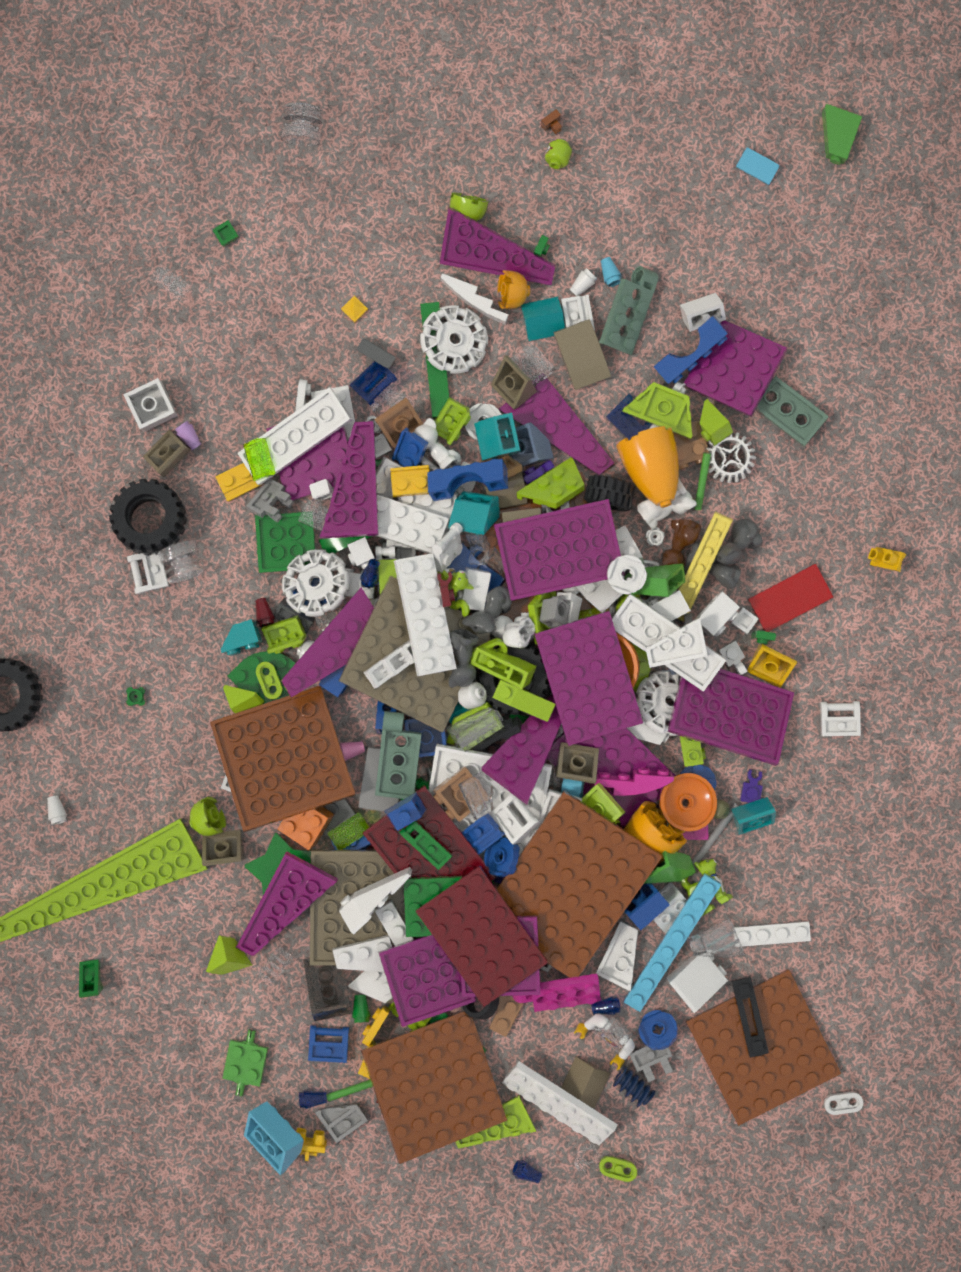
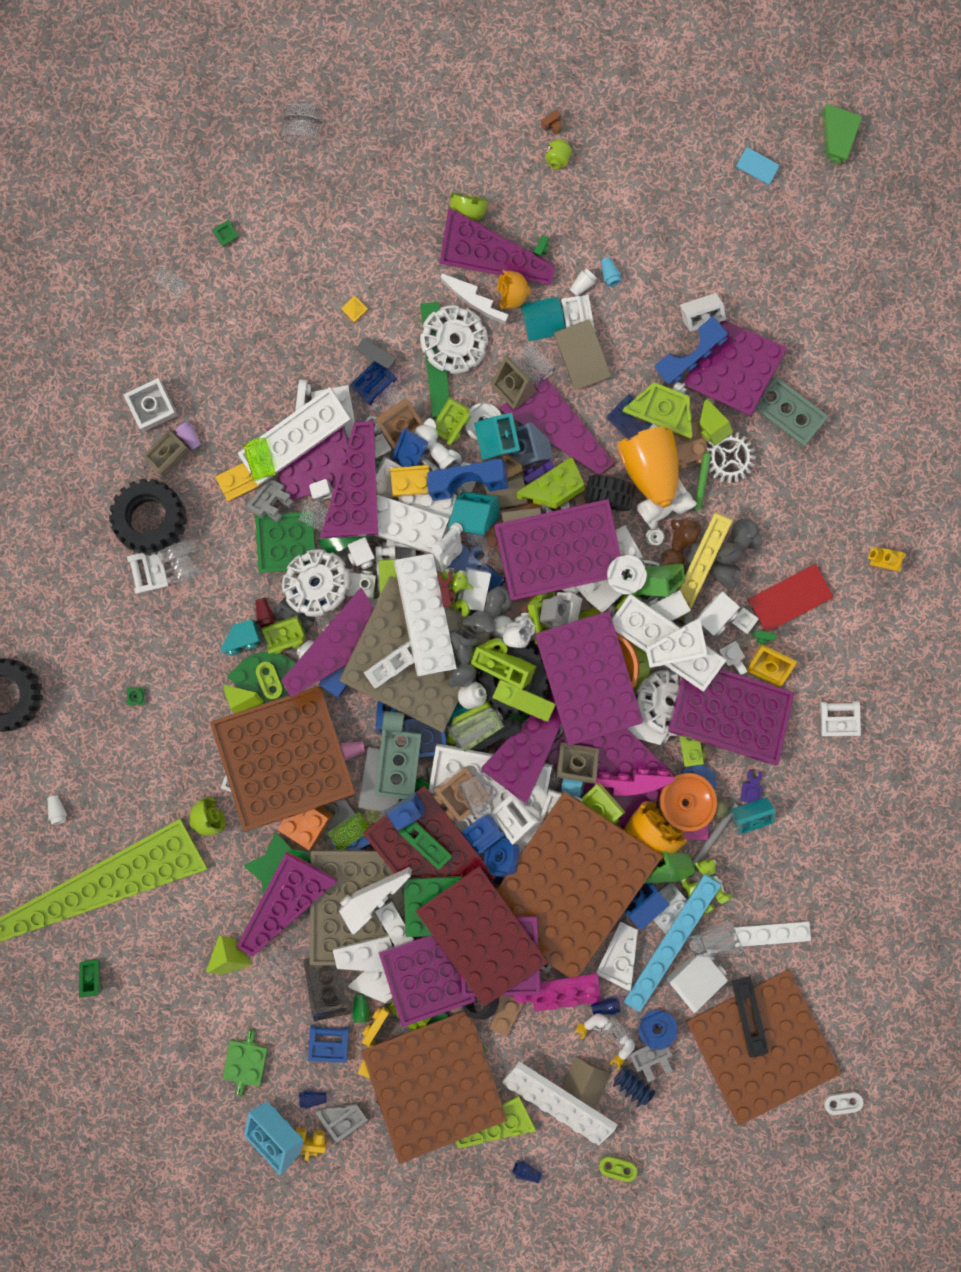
dark tan slope [202,830,244,866] -> none
bright green bar [326,1080,373,1102] -> none
clear blue cone [360,559,380,588] -> none
sand green hinge [599,266,658,355] -> none

